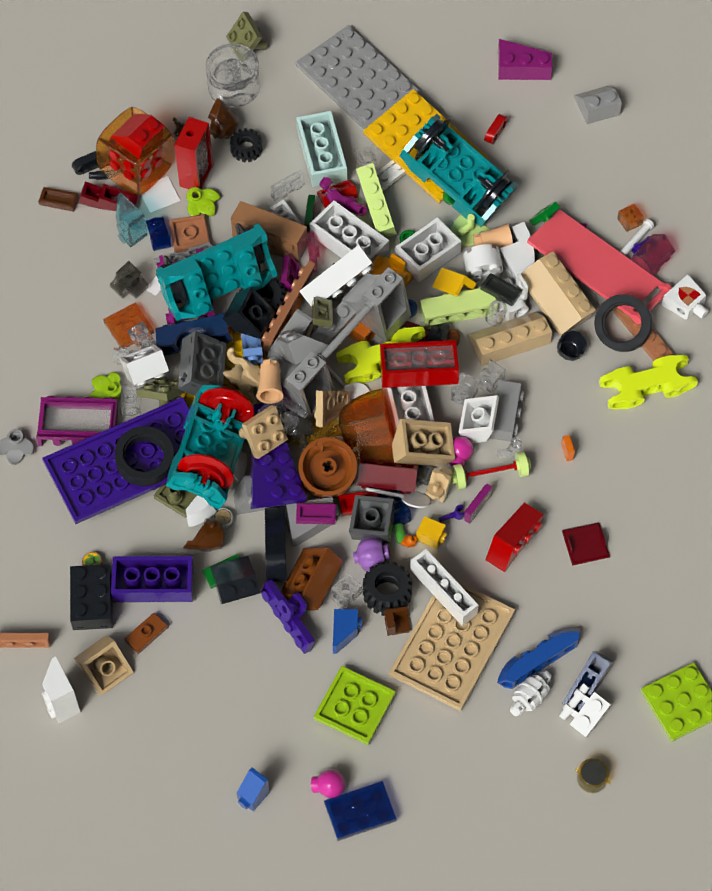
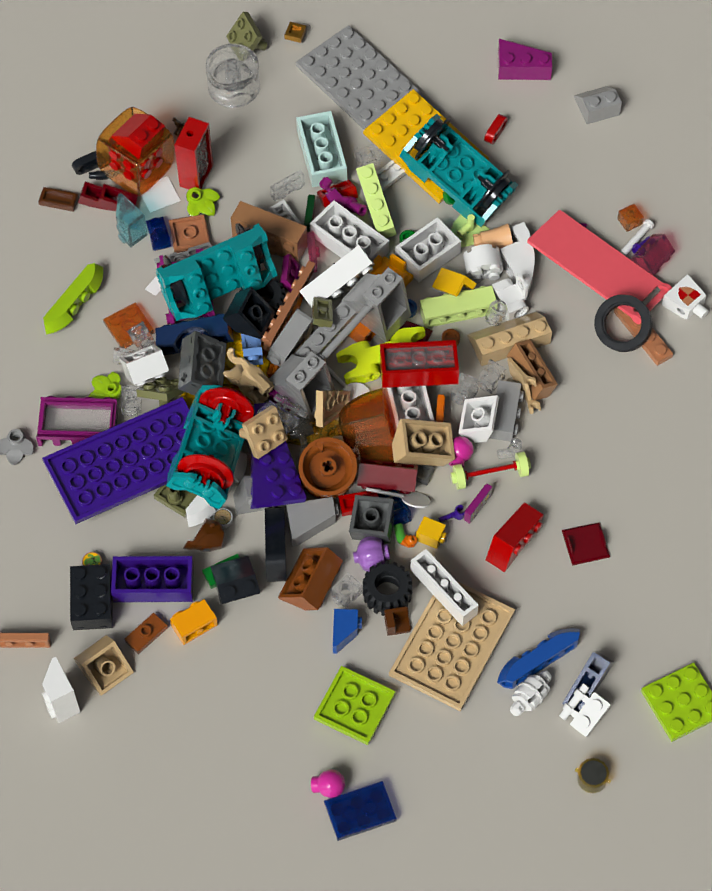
clear smoke brick [110,261,149,299] -> none
black tyre [115,426,174,486] -> none
reddish brown helmet [208,98,240,139] -> none
black tyre [230,128,262,163] -> none
slope [237,767,269,811] -> none
light nougat plant [256,359,283,404] -> none
dark purple plate [261,580,315,654] -> none
light grey slope [276,330,328,364] -> none
magenta tile [296,503,336,525] -> none
tan hips [426,466,452,503] -> none
black plate [427,323,450,341] -> none
pearl dark grey tile [480,273,522,306] -> none
tan slope [521,251,596,336] -> none
green plate [529,201,560,226] -> none
black hair [557,330,587,361] -> none
orange tile [561,435,575,461] -> none
neon yellow piece [599,355,698,409] -> none
none -> lime brick [43,263,103,335]
none -> light orange brick [170,599,218,645]
none -> pearl gold plate [284,22,306,43]
none -> orange tile [436,394,445,422]
none -> medium nougat brick [507,339,558,401]
none -> tan flag [507,357,541,414]

